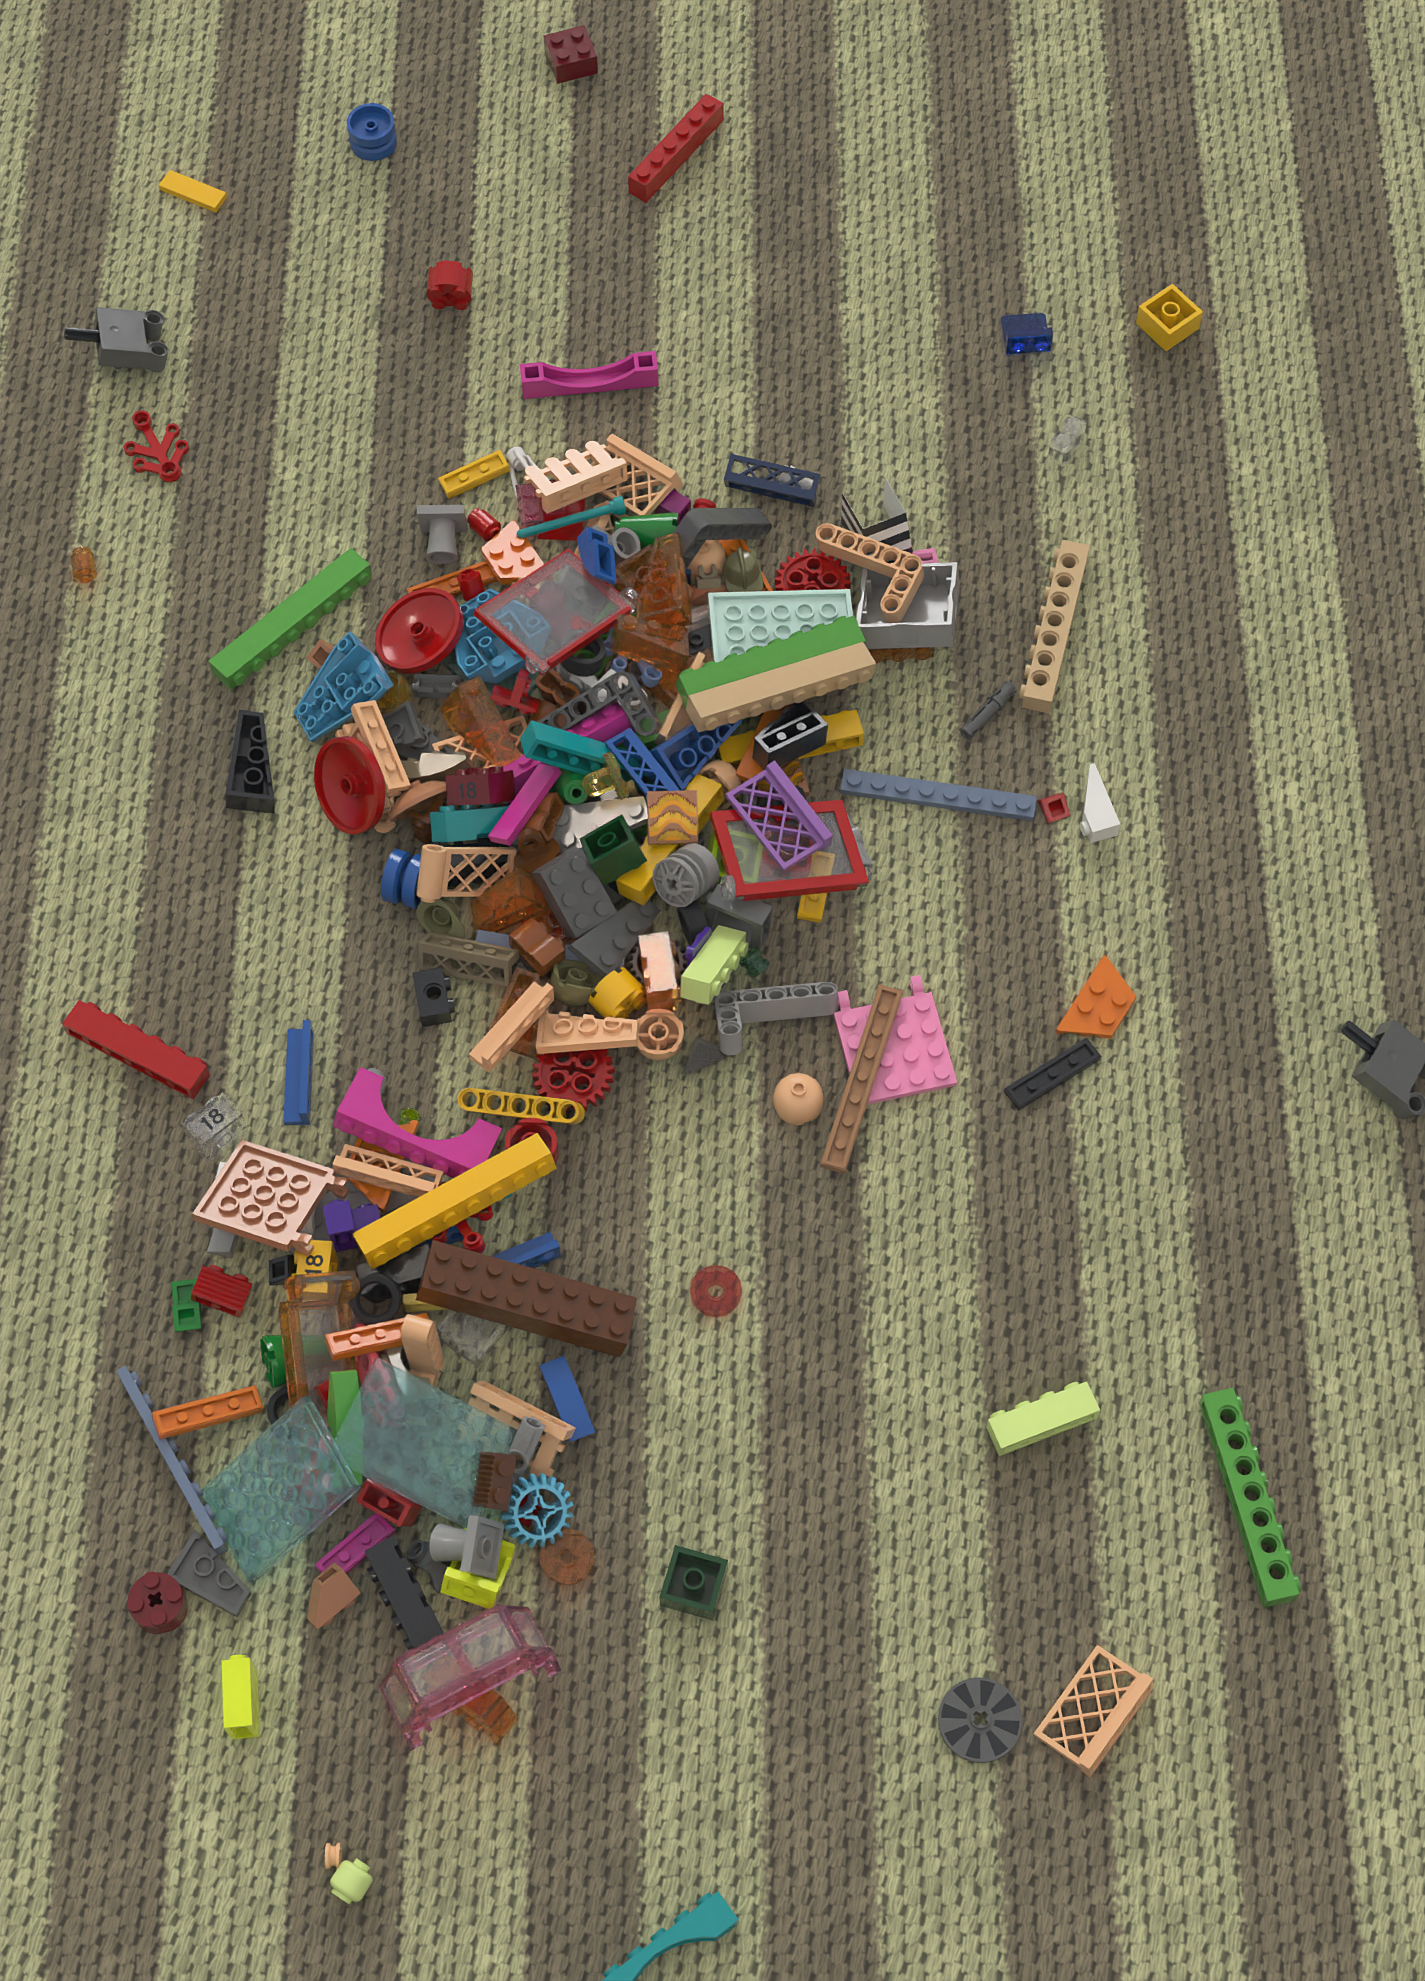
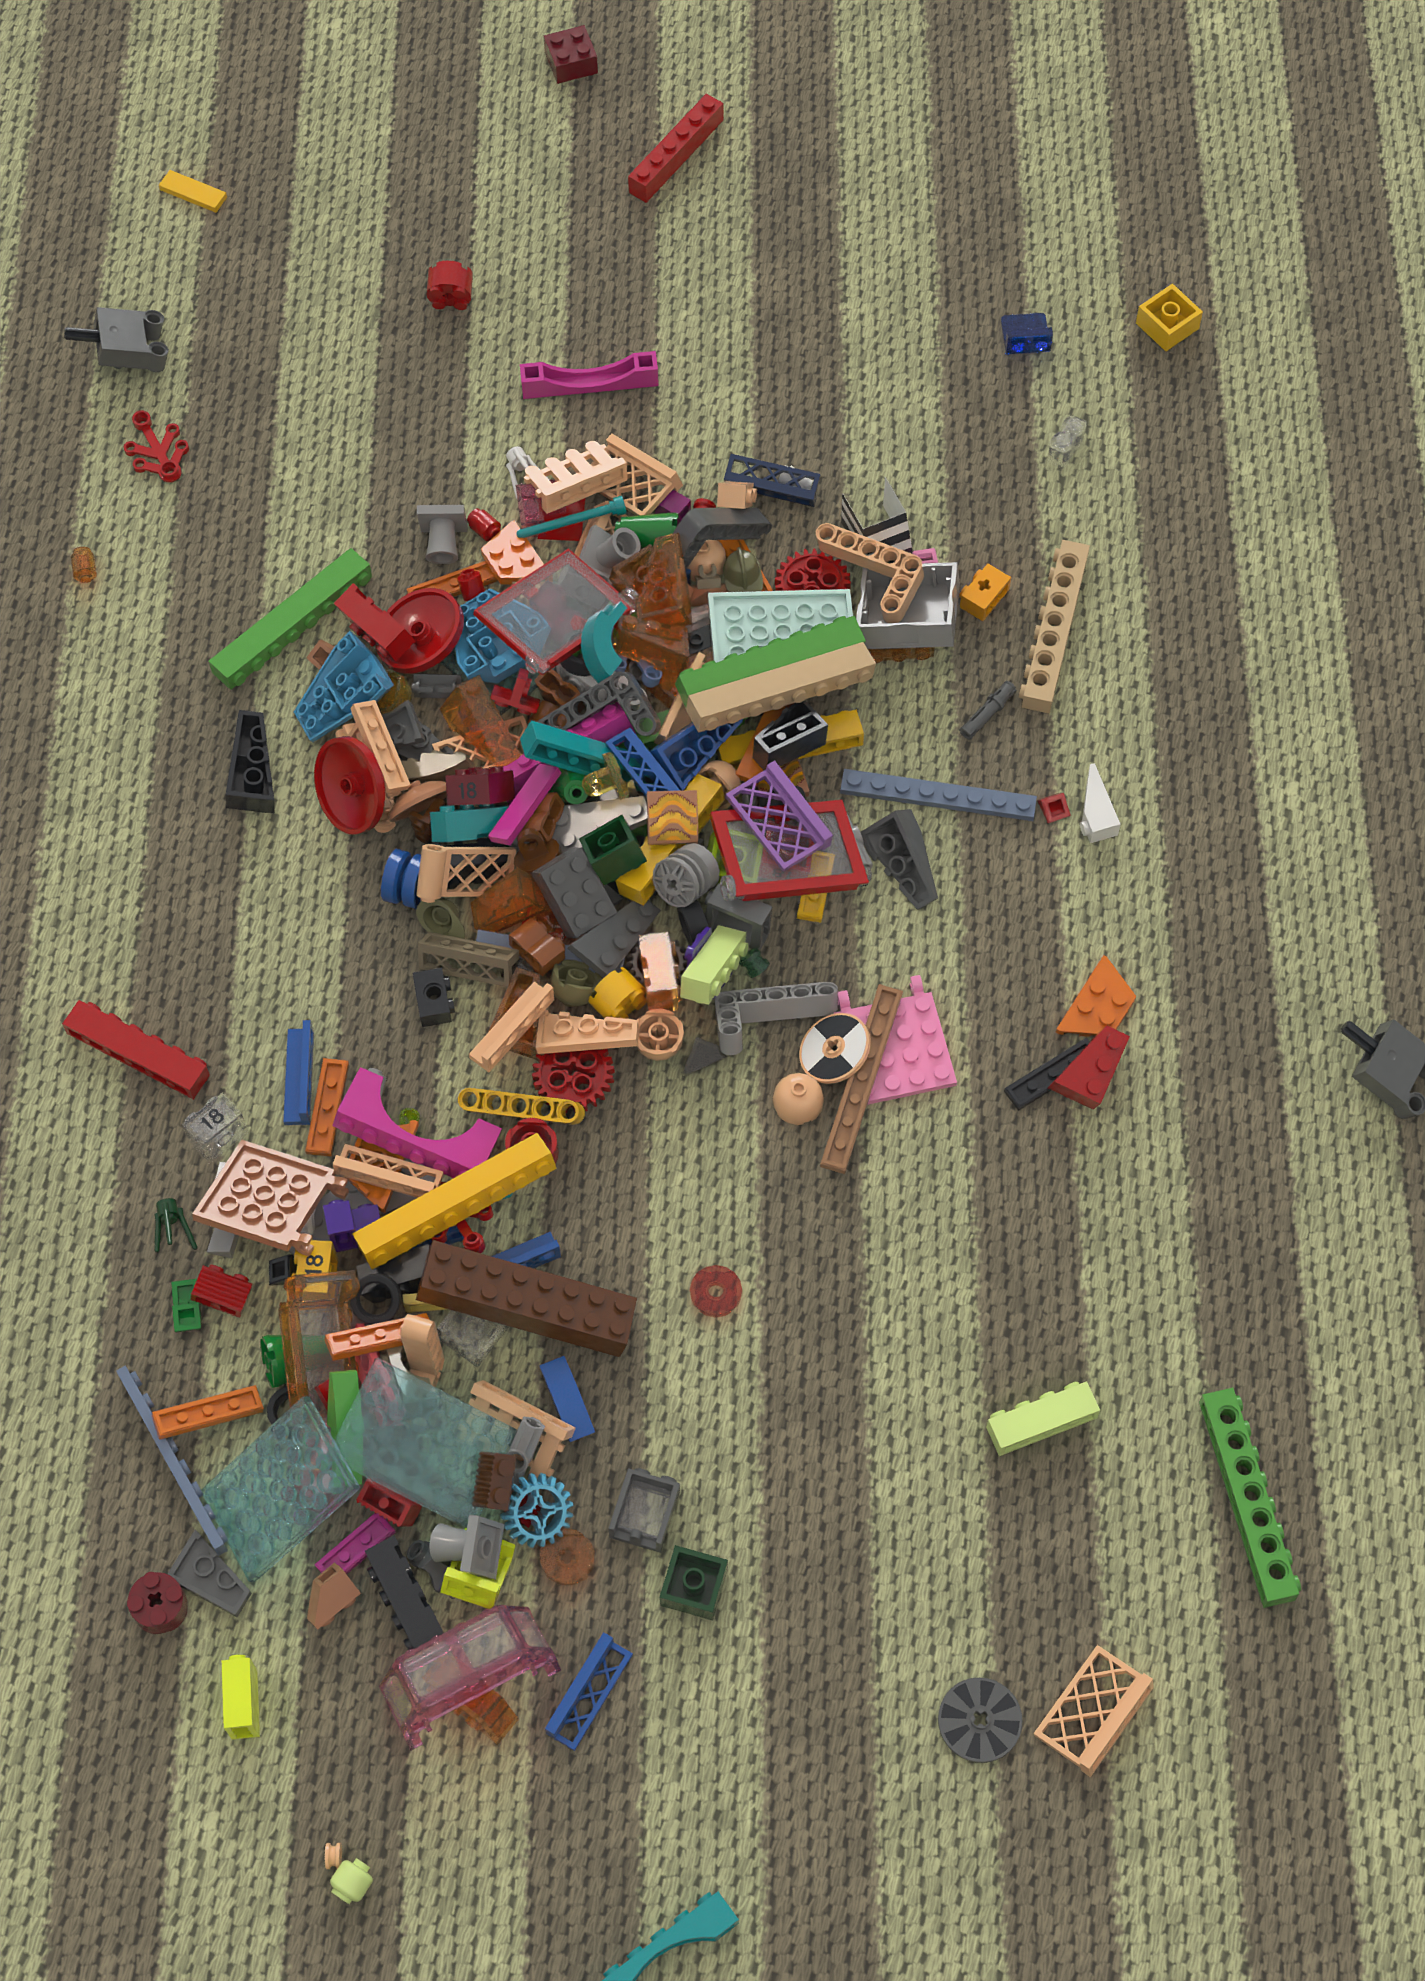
blue wheel [346,103,397,161] -> none
yellow tile [438,450,511,499] -> none
blue slope [577,526,616,585] -> none
none -> dark green plant [154,1198,198,1252]
none -> orange tile [305,1058,349,1157]
none -> red wedge [334,583,415,661]
none -> blue fence [545,1632,633,1751]
none -> teal arch [581,601,627,683]
none -> window [609,1468,680,1553]
none -> light nougat brick [717,481,757,509]
none -> piece [799,1013,871,1084]
none -> dark grey wedge [861,809,938,910]
none -> light orange brick [959,564,1011,621]
none -> red wedge [1048,1025,1130,1110]

